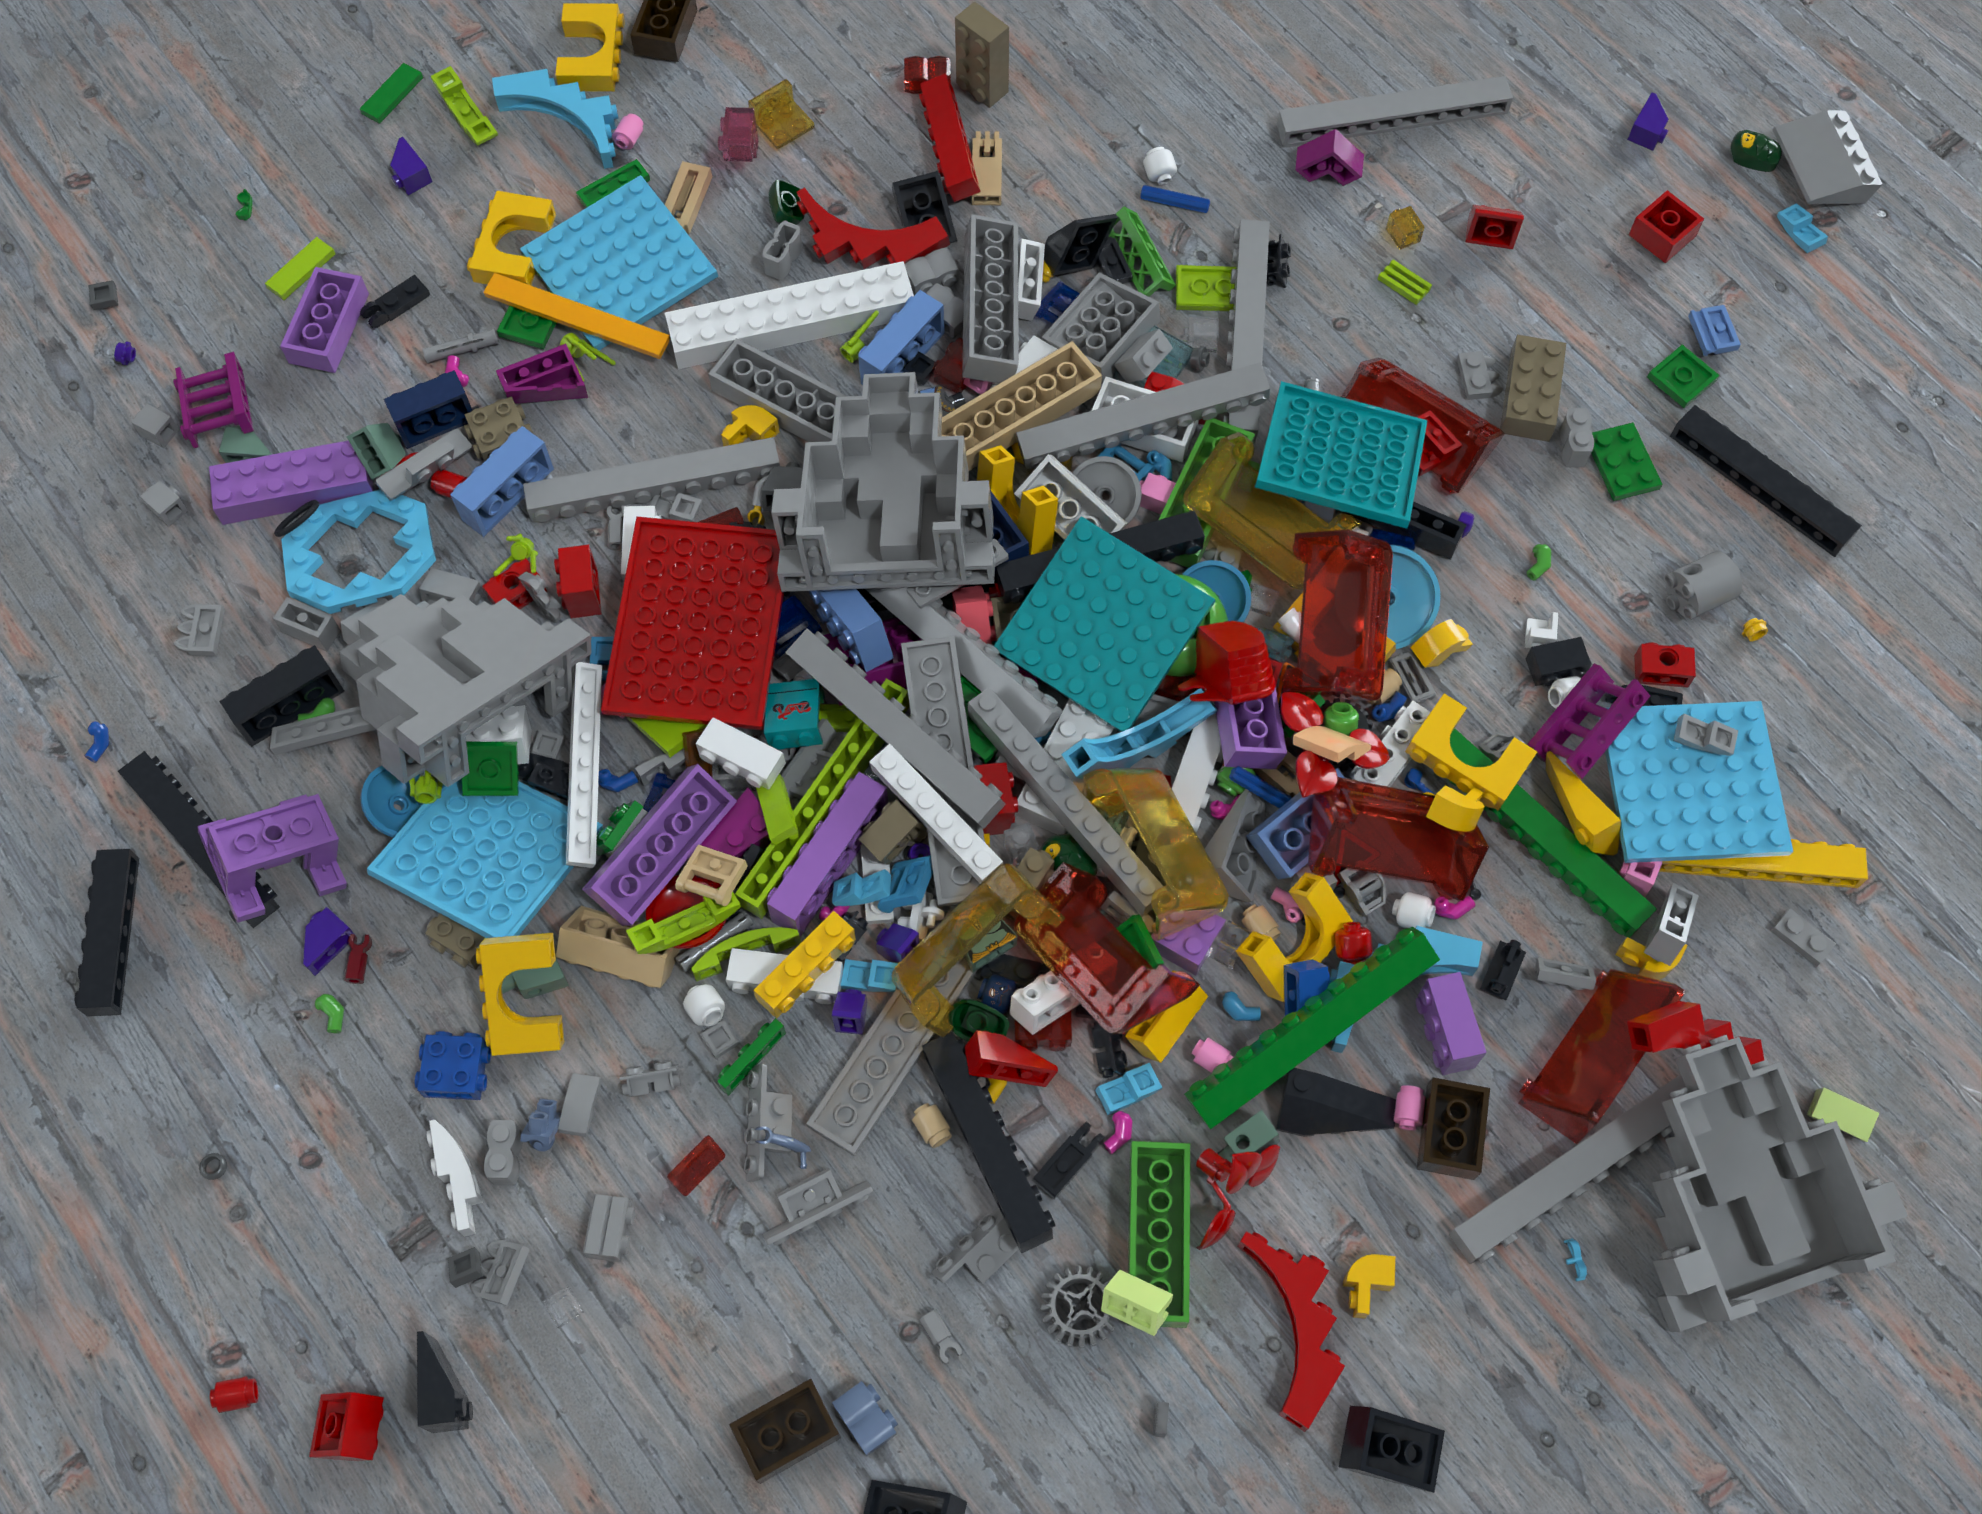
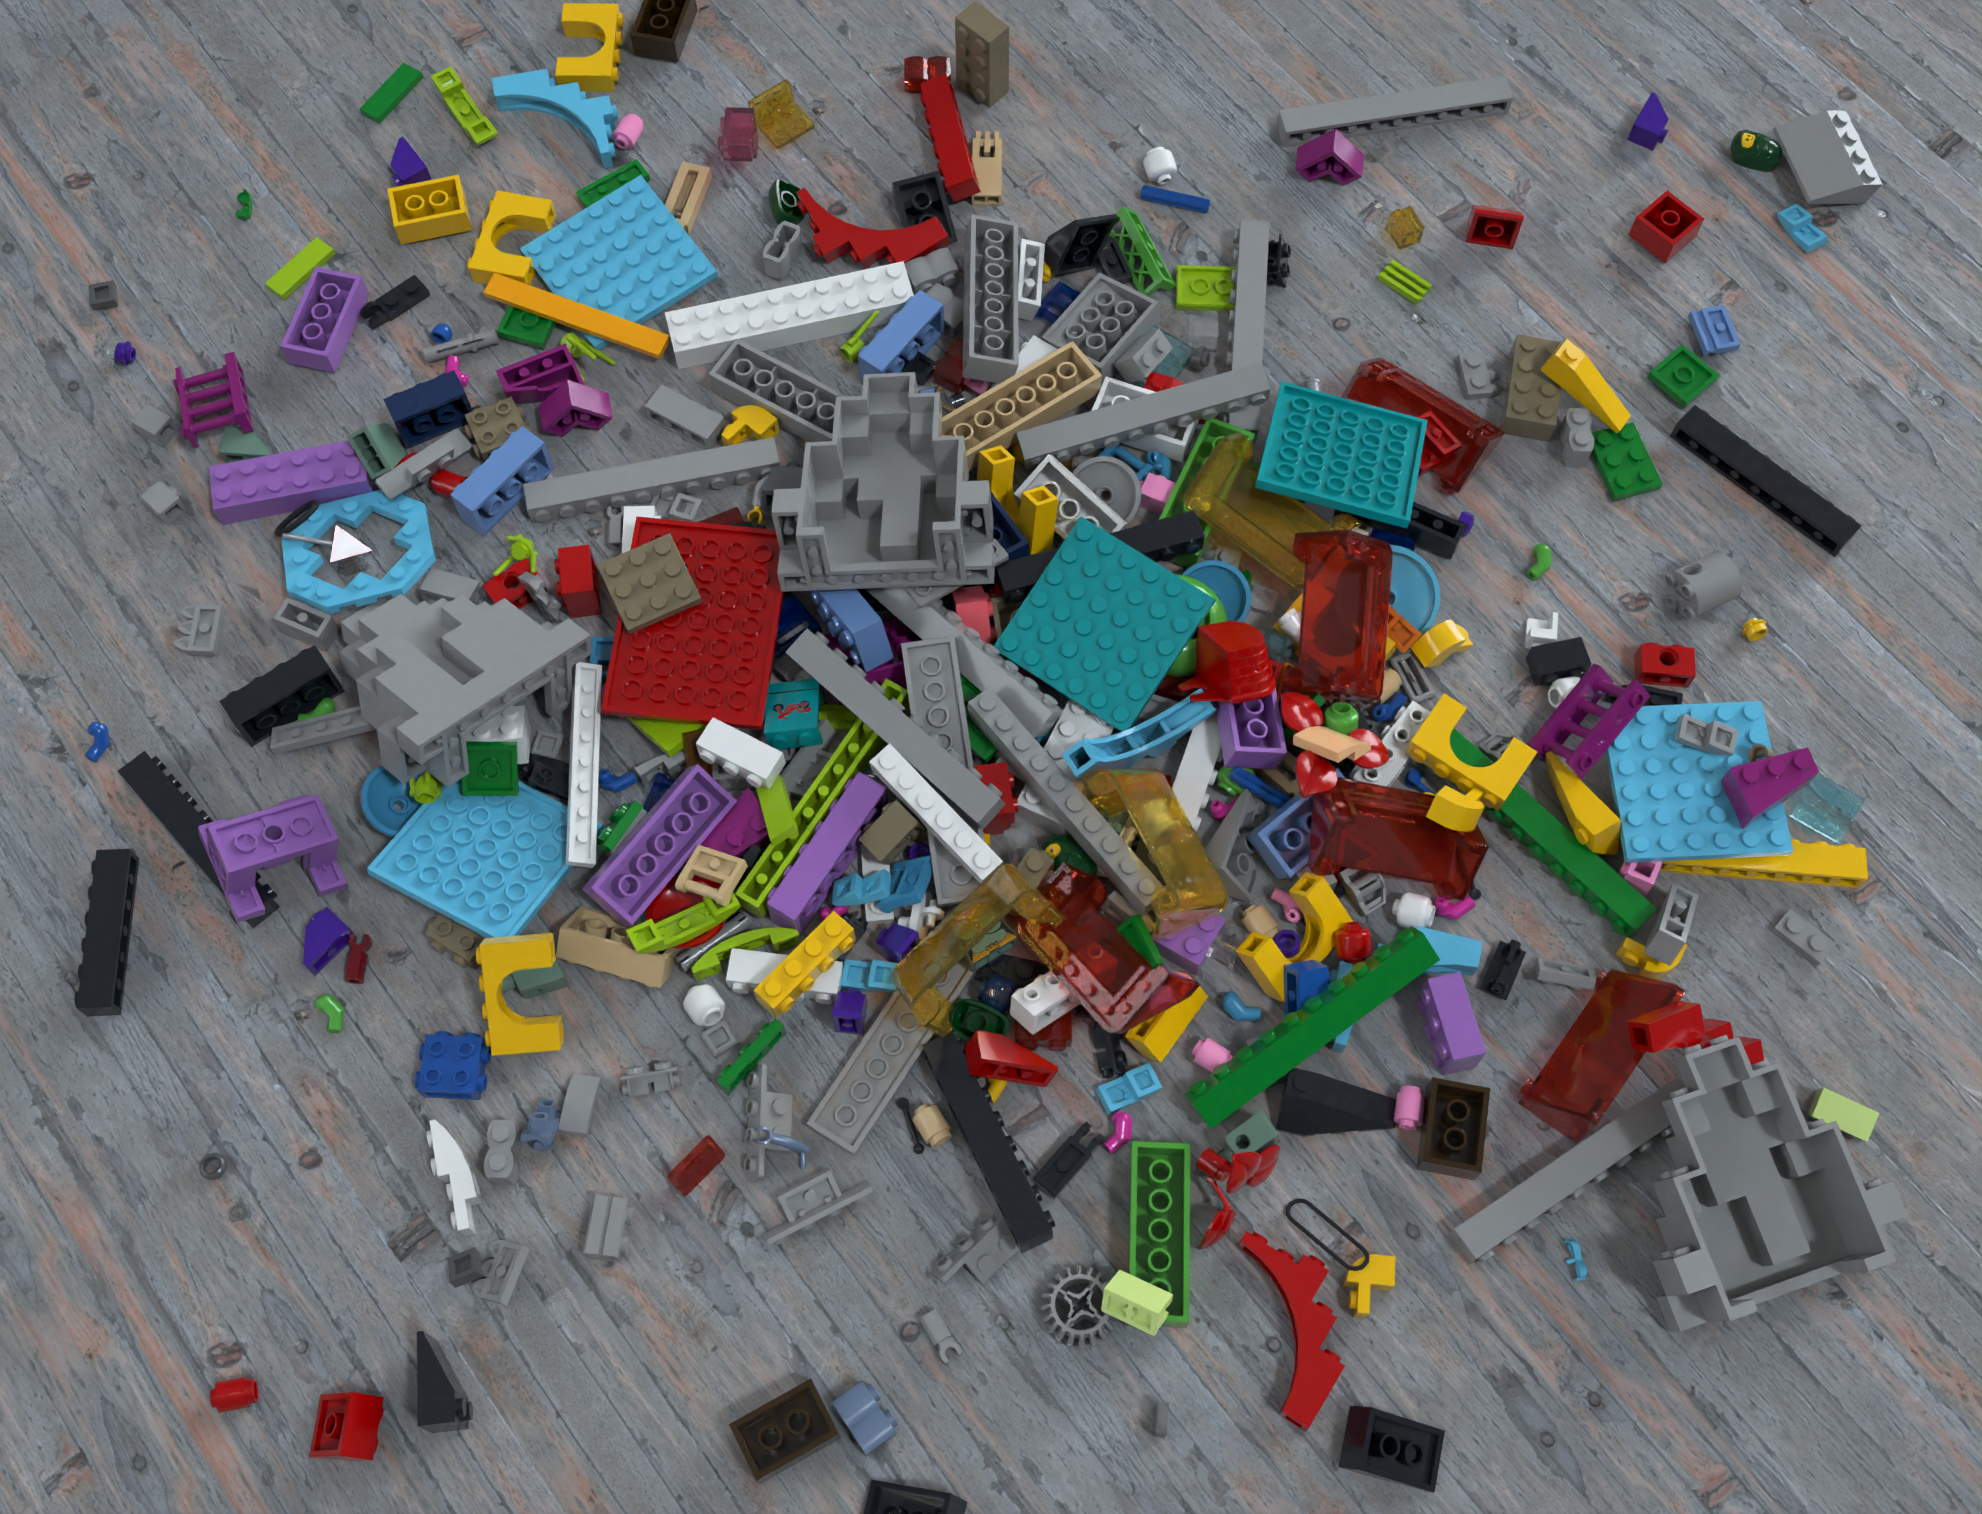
none -> piece [282,525,372,563]
none -> yellow brick [387,174,472,245]
none -> blue hinge [430,323,453,344]
none -> magenta brick [539,380,613,437]
none -> dark tan plate [597,533,702,634]
none -> light grey brick [645,384,726,450]
none -> black hinge [898,1098,925,1154]
none -> dark purple tile [1274,930,1301,958]
none -> black piece [1286,1198,1370,1271]
none -> orange slope [1364,599,1422,654]
none -> yellow wedge [1540,337,1631,433]
none -> magenta wedge [1721,747,1819,830]
none -> dark tan hinge [1748,744,1773,762]
none -> clear light blue slope [1789,773,1865,844]

